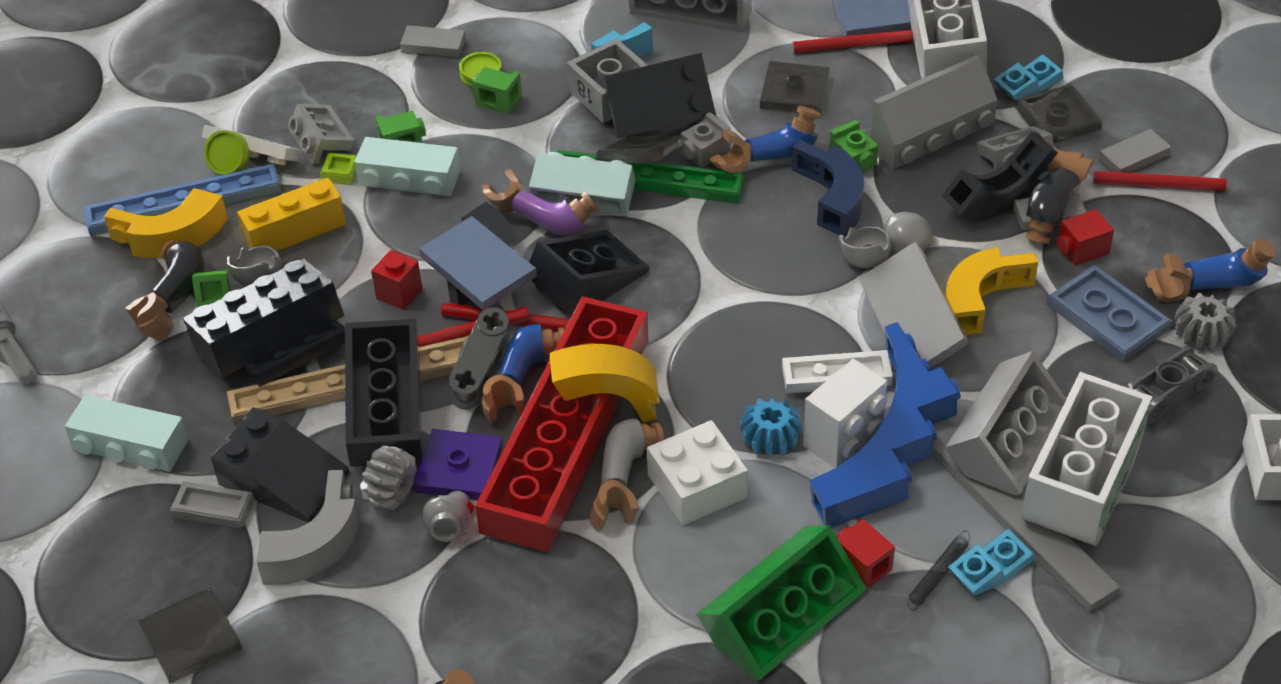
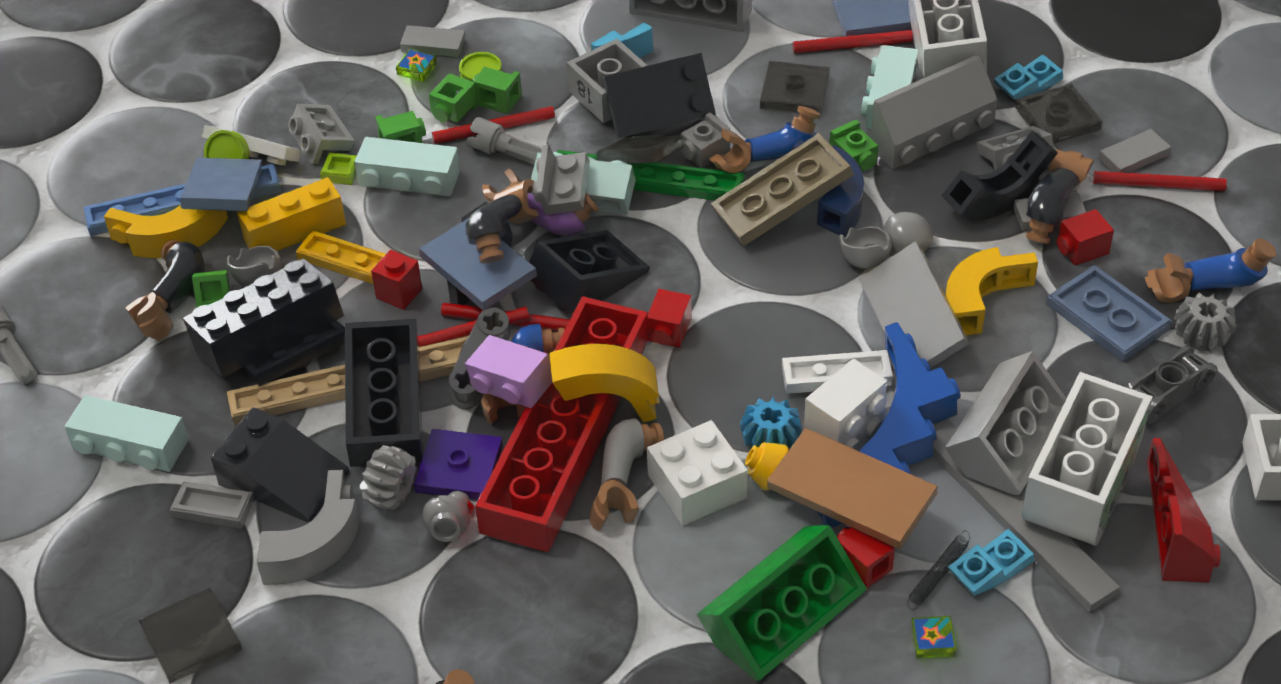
none -> sand blue tile [180,157,262,211]
none -> yellow tile [296,230,386,284]
none -> tile [396,49,437,82]
none -> bright green brick [429,73,478,123]
none -> red bar [431,106,555,144]
none -> piece [465,179,539,264]
none -> lavender brick [465,335,552,408]
none -> light grey piece [467,117,542,165]
none -> light grey bracket [533,144,590,215]
none -> red brick [648,288,692,348]
none -> dark tan plate [710,133,854,246]
none -> yellow cone [745,442,789,491]
none -> medium nougat tile [767,428,937,549]
none -> light aqua brick [861,45,918,129]
none -> tile [911,616,957,659]
none -> red wedge [1147,438,1220,583]

